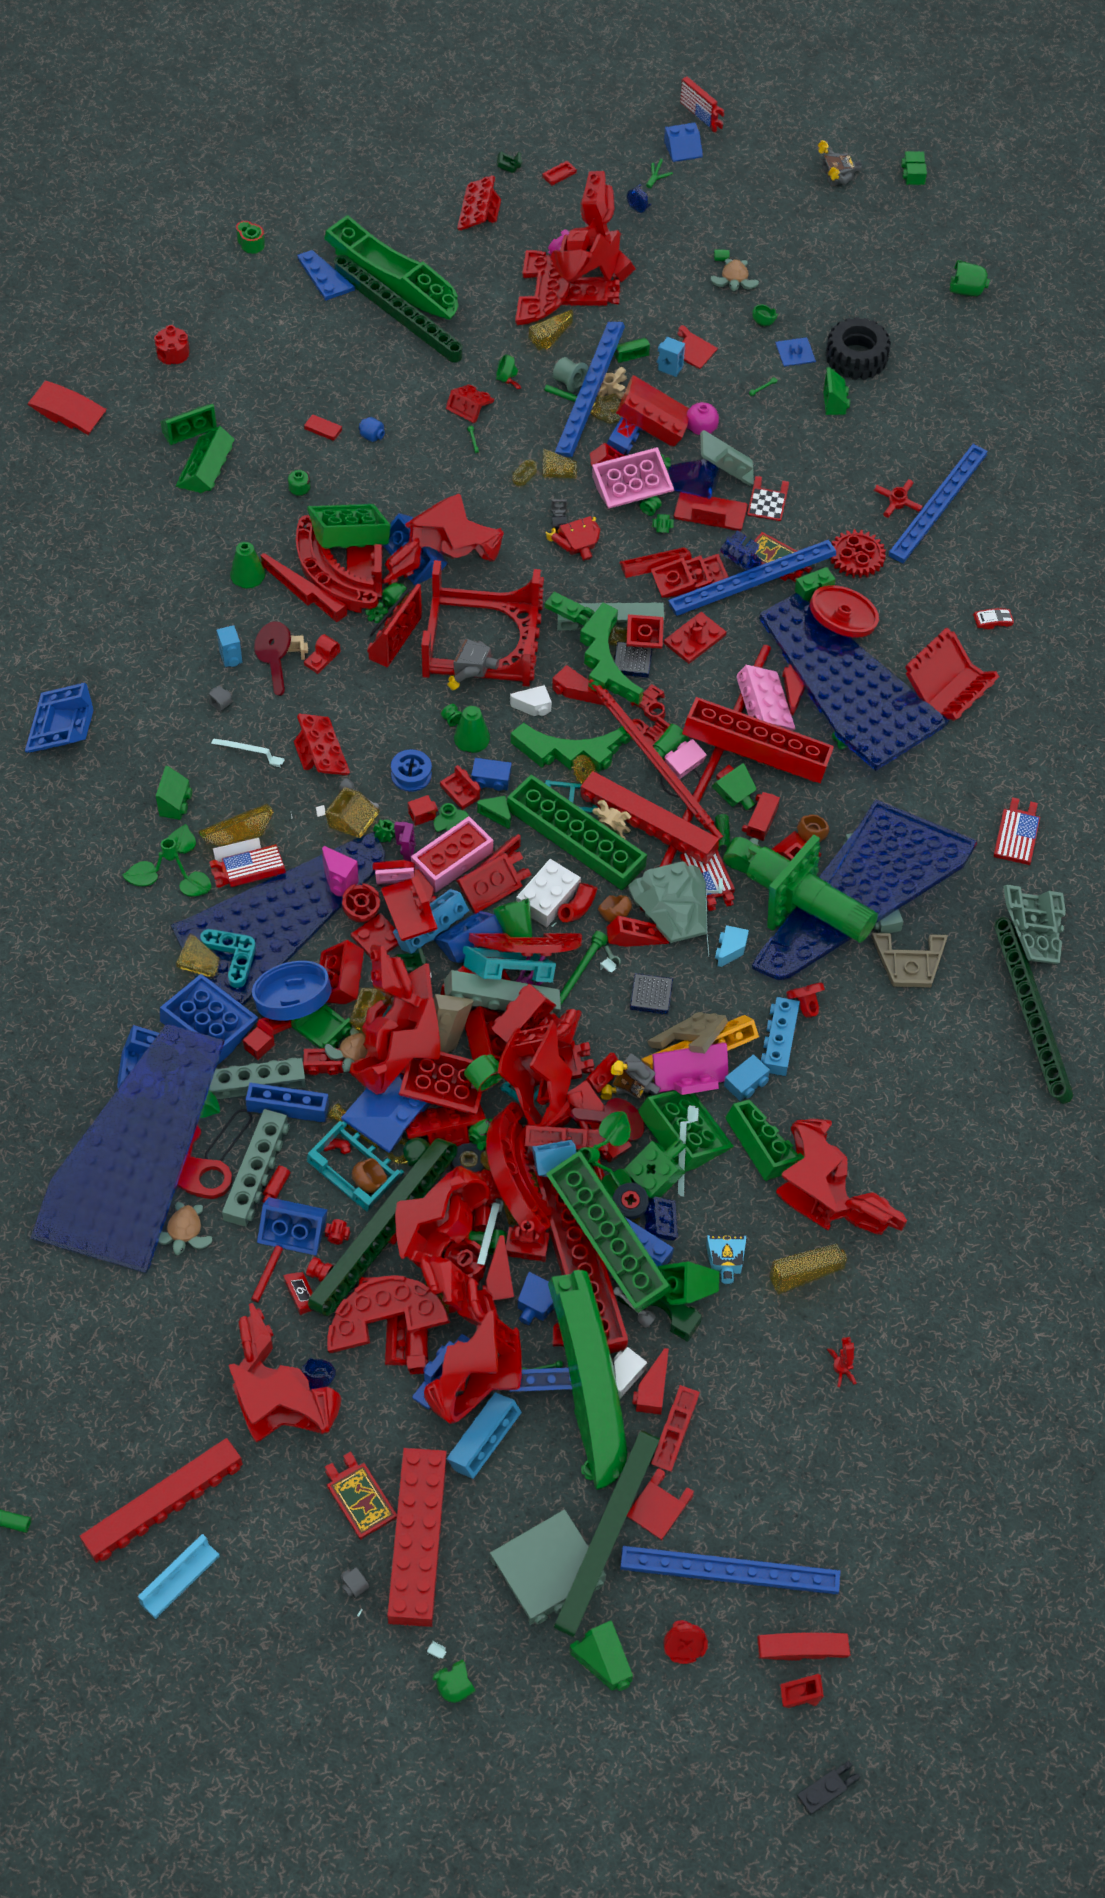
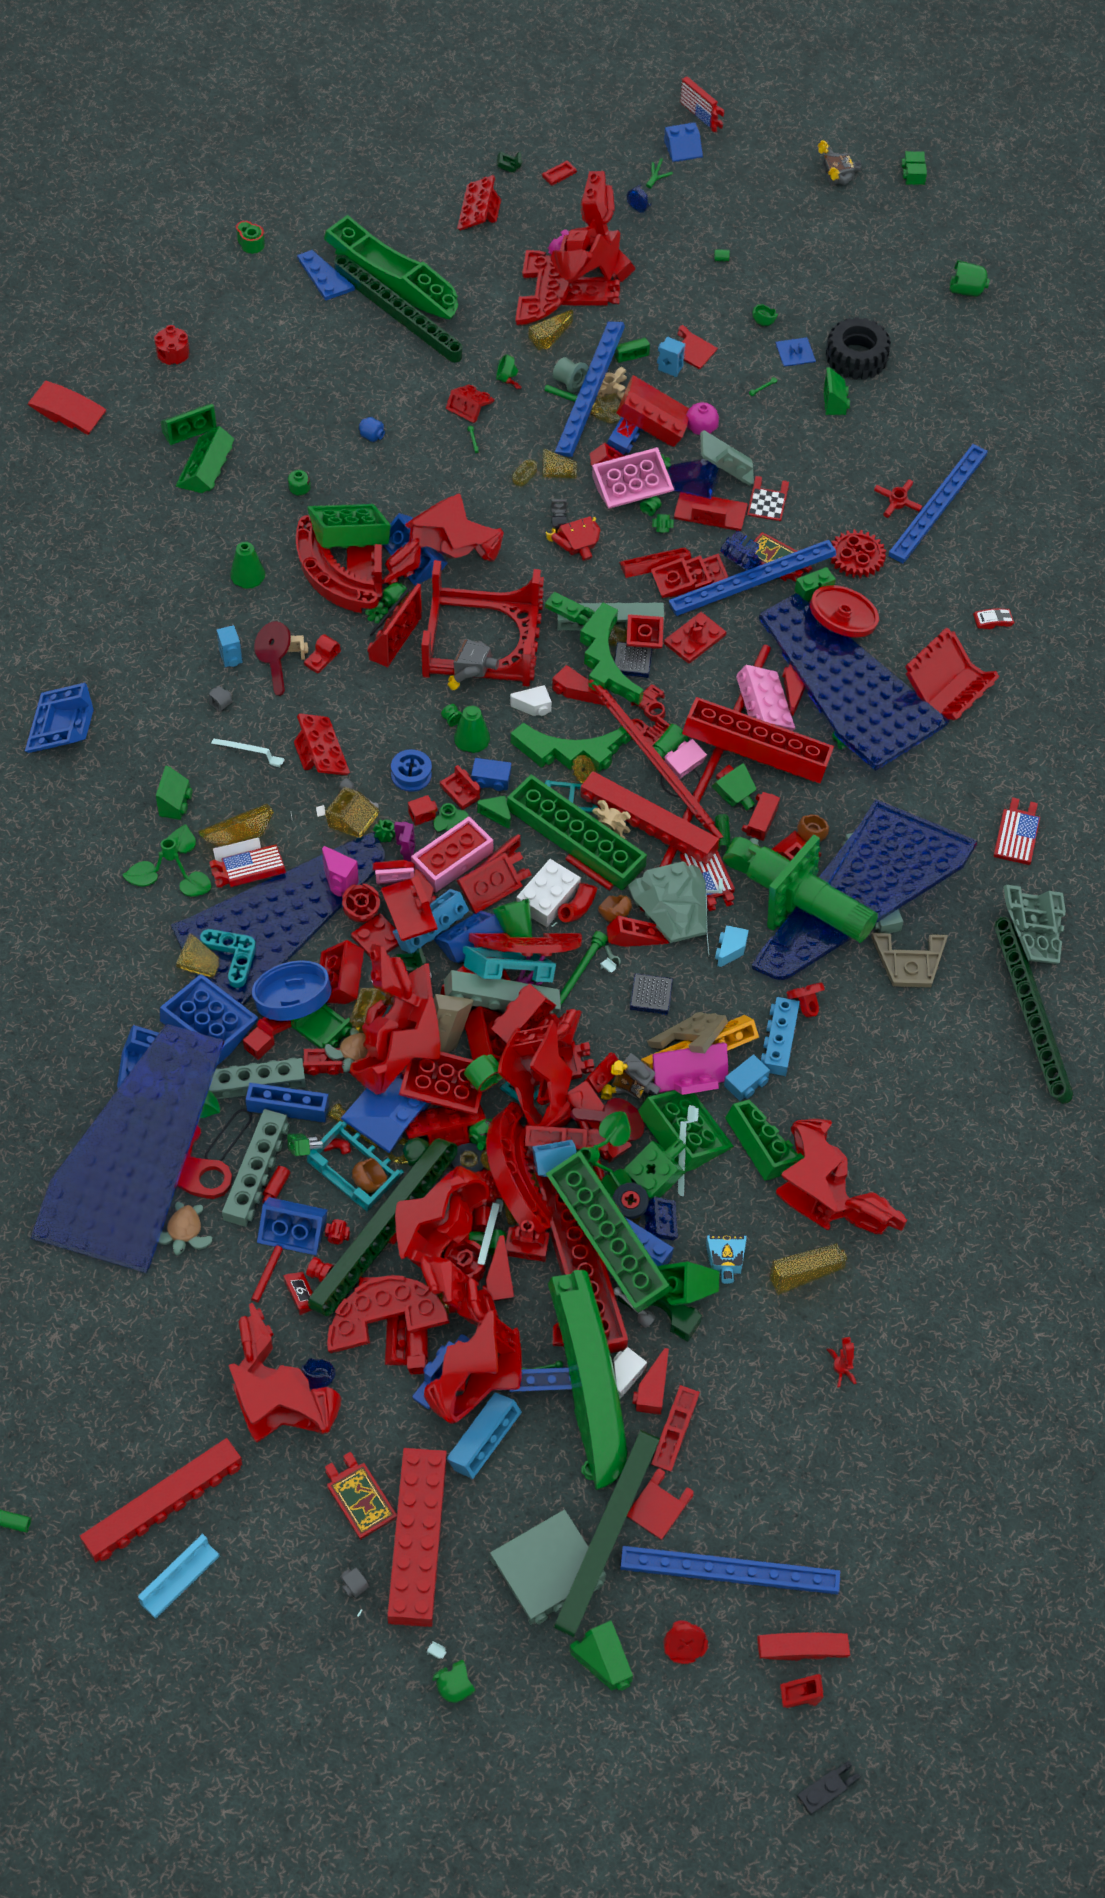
red slope [261,553,347,623] -> none
red tile [304,414,342,441] -> none
blue torso [518,1272,554,1325] -> none
animal [711,259,759,291] -> none
none -> green piece [287,1133,323,1156]
none -> red bar [566,854,614,891]

